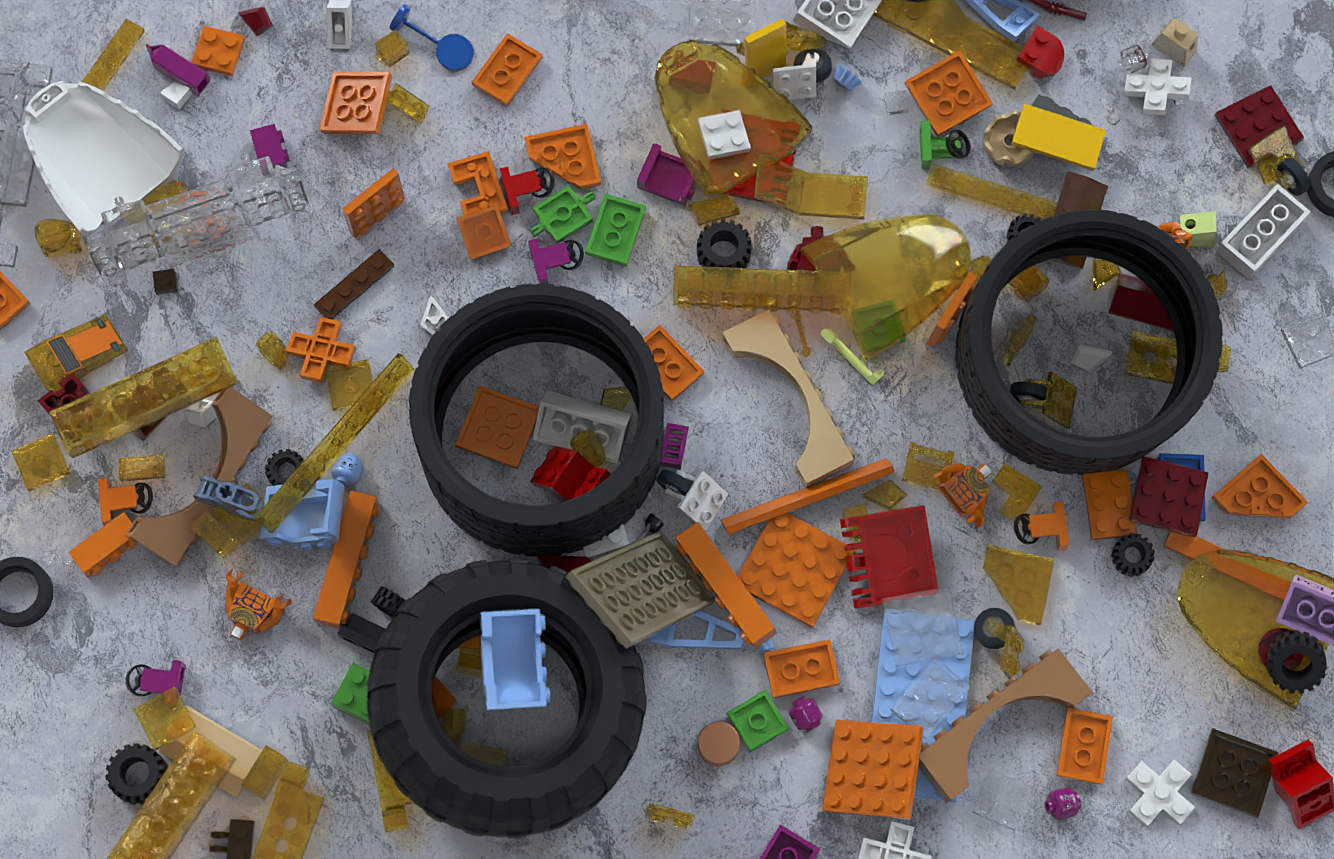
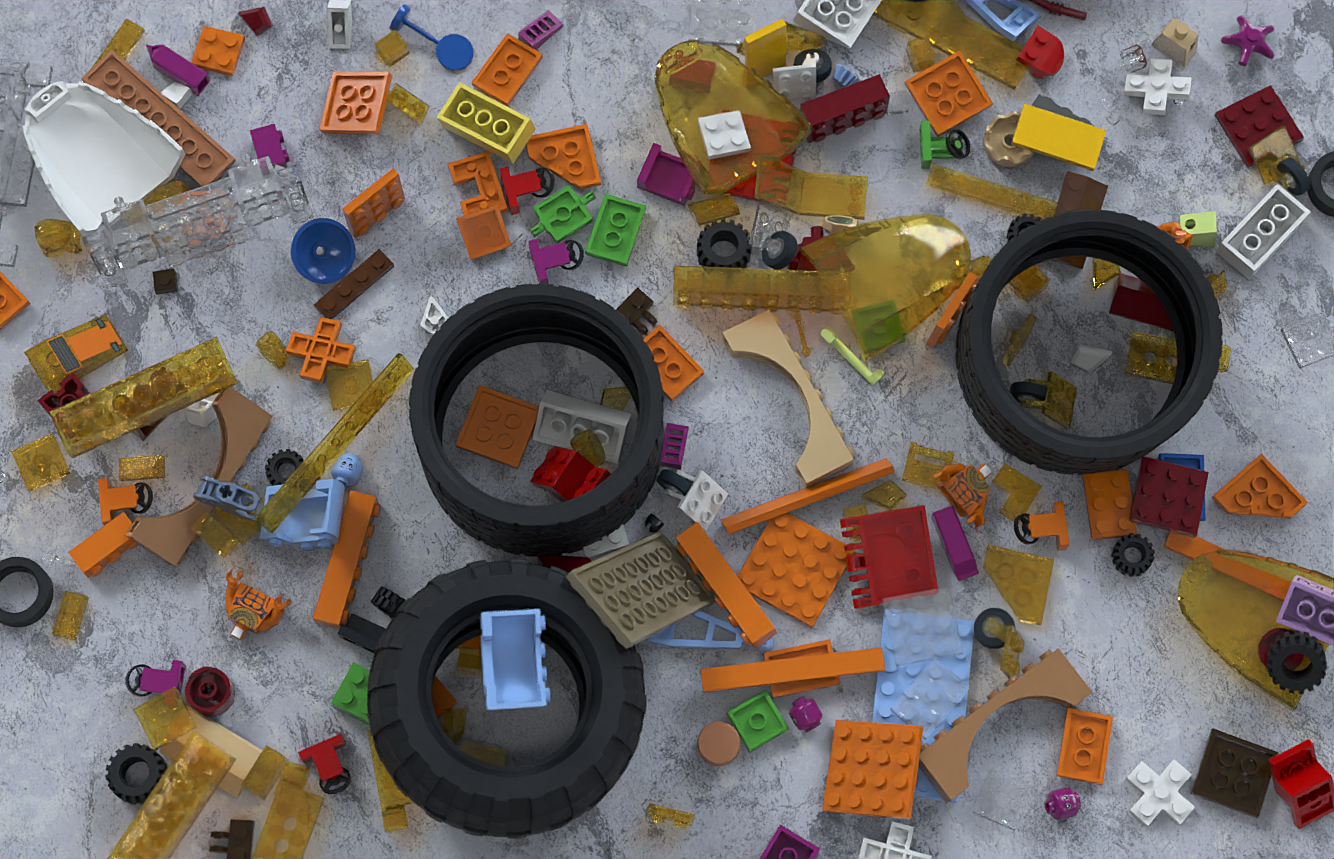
none -> clear yellow plate [52,591,89,641]
none -> nougat plate [81,49,236,191]
none -> dark red brick [184,666,235,717]
none -> blue dish [290,218,356,284]
none -> red piece [298,734,352,794]
none -> light yellow brick [437,82,536,164]
none -> magenta slope [518,10,563,50]
none -> dark brown hinge [616,287,658,335]
none -> orange tile [700,647,885,693]
none -> plate [749,204,798,270]
none -> dark red brick [798,74,890,143]
none -> tan rock [822,215,858,244]
none -> clear yellow brick [906,36,936,73]
none -> magenta piece [931,506,979,581]
none -> magenta animal [1221,15,1274,66]

